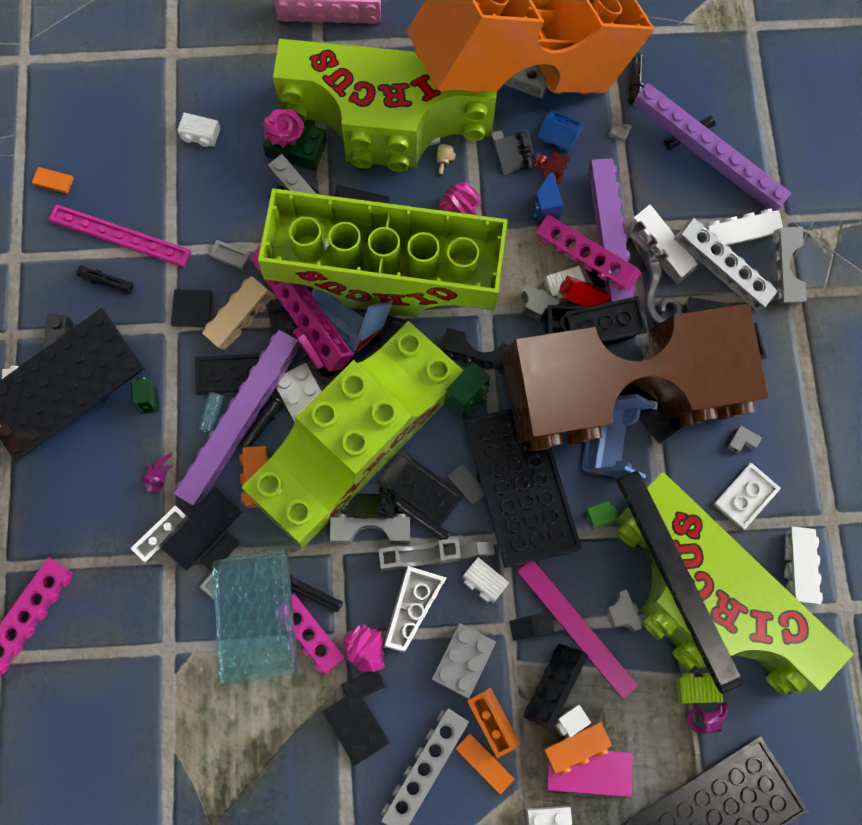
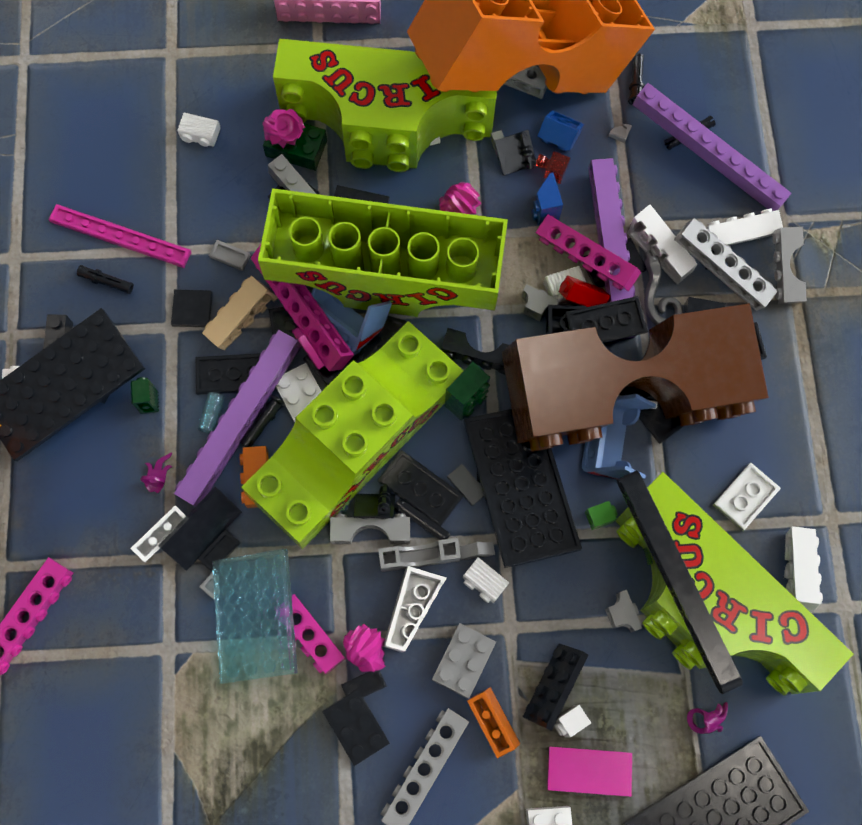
orange tile [32,167,74,194] -> none
black axle [281,574,343,612] -> none
tan piece [436,144,456,175] -> none
orange tile [455,733,515,795] -> none
black slope [509,612,555,641] -> none
dark pink tile [517,561,638,699] -> none
orange brick [542,722,612,776] -> none
lime brick [676,673,723,704] -> none
light grey piece [727,426,762,454] -> none

